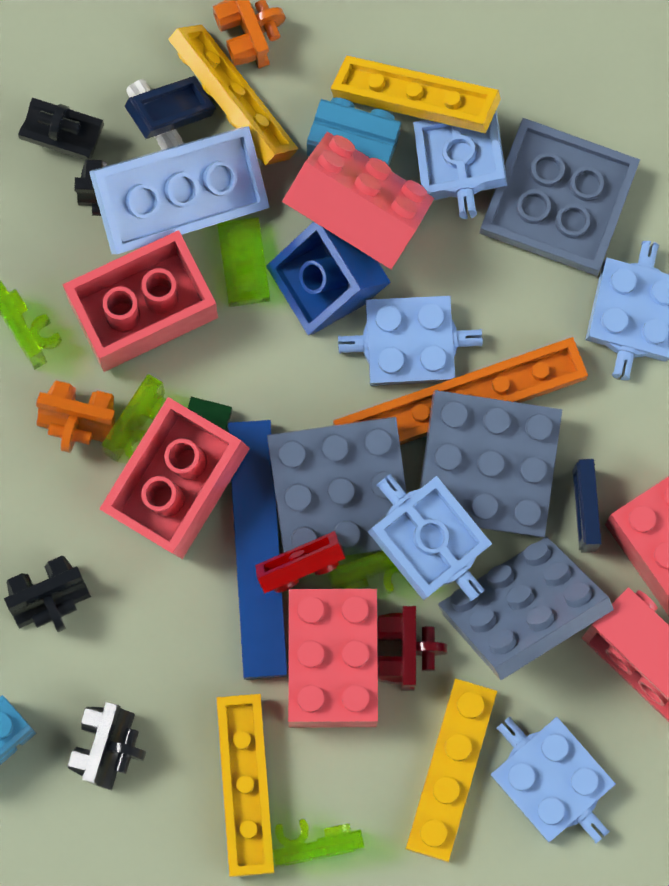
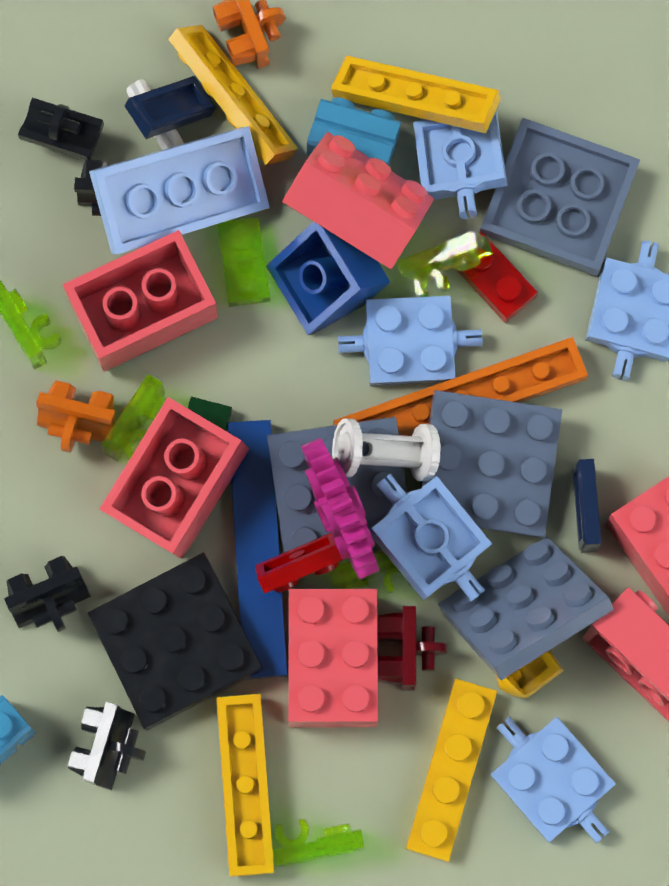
none -> black plate [88,552,264,731]
none -> dark pink gear [301,438,379,579]
none -> white hose [332,418,441,482]
none -> clear neon green plate [397,231,492,297]
none -> red plate [449,232,538,323]
none -> yellow plate [496,650,564,698]

